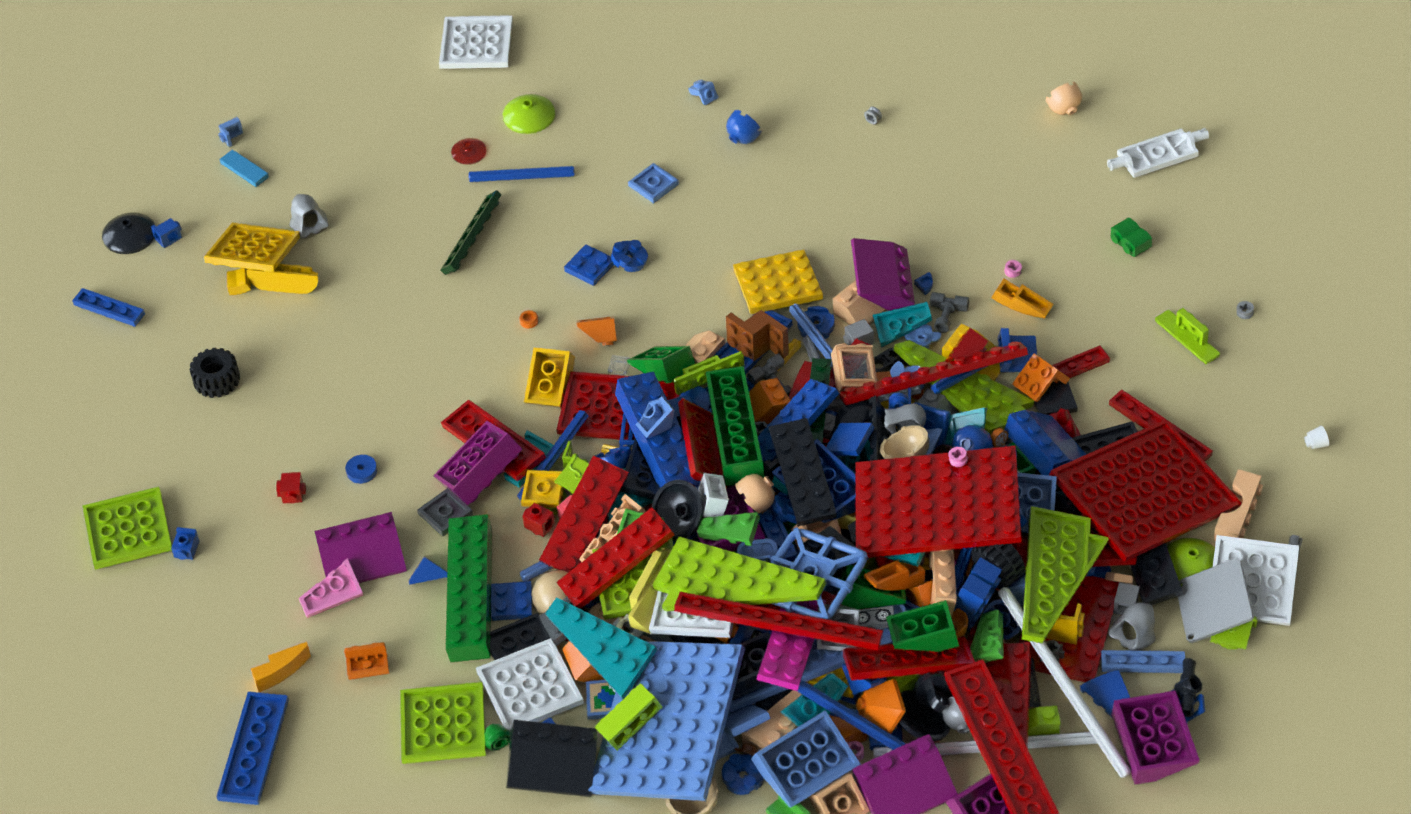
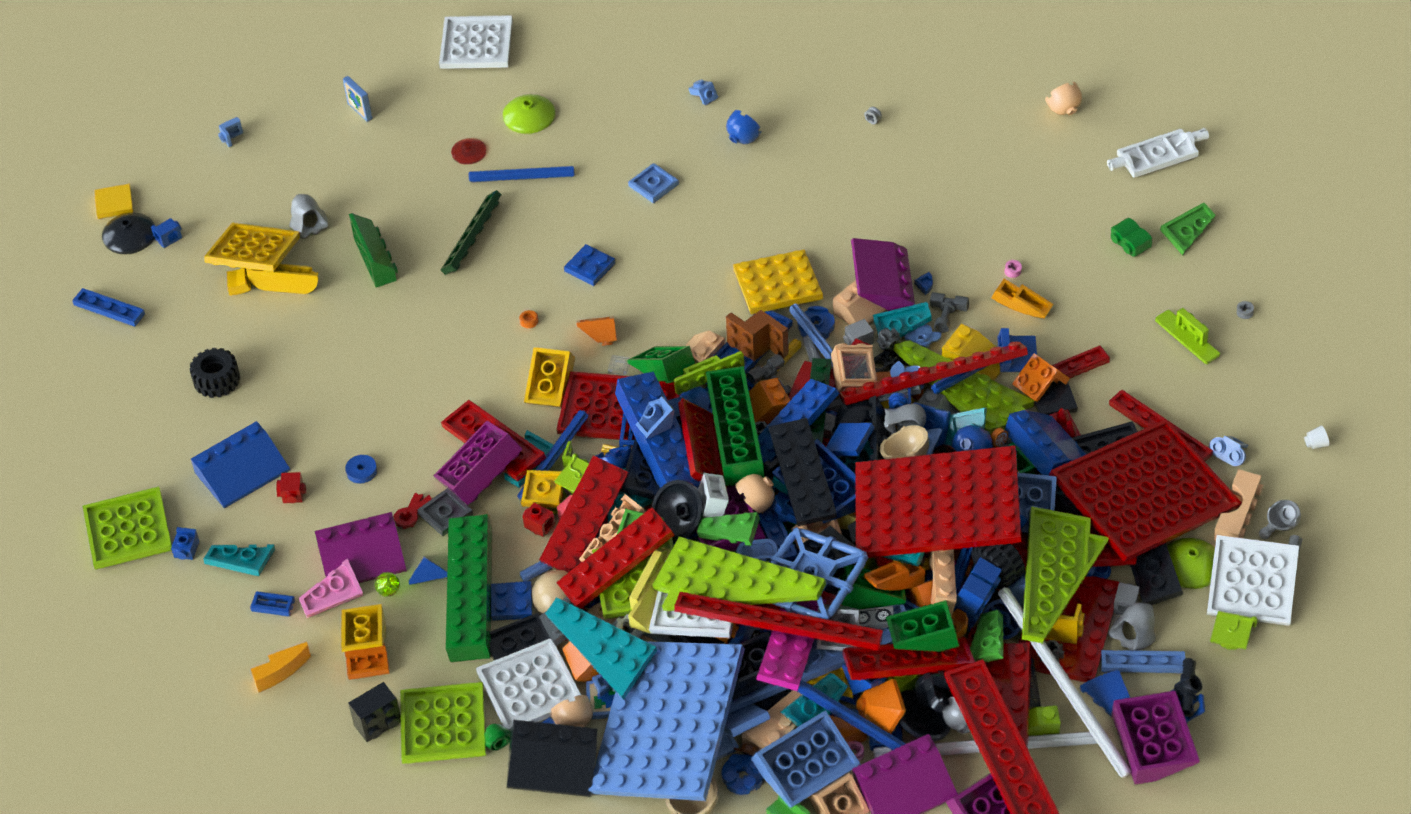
blue plate [216,692,289,805] -> none
dark azure tile [219,149,269,187] -> none
lime brick [595,683,663,751] -> none
blue plate [611,240,648,272] -> none
red slope [944,328,988,362] -> none
bright pink bush [949,447,968,467] -> none
light nougat tile [1105,572,1133,584] -> none
light grey piece [1178,558,1254,643] -> none
none -> yellow tile [94,184,133,219]
none -> blue slope [191,421,290,509]
none -> teal wing [203,544,275,576]
none -> blue tile [250,591,295,617]
none -> yellow slope [341,604,386,652]
none -> medium blue tile [343,76,372,122]
none -> black brick [348,682,401,742]
none -> green slope [349,213,398,288]
none -> clear neon green piece [375,572,400,597]
none -> red piece [394,492,433,529]
none -> light nougat cylinder [550,695,593,727]
none -> medium blue tile [592,674,611,697]
none -> dark grey gear [877,328,901,351]
none -> bright green wing [1160,202,1215,256]
none -> bracket [1209,436,1248,466]
none -> light grey hair [1259,500,1301,540]

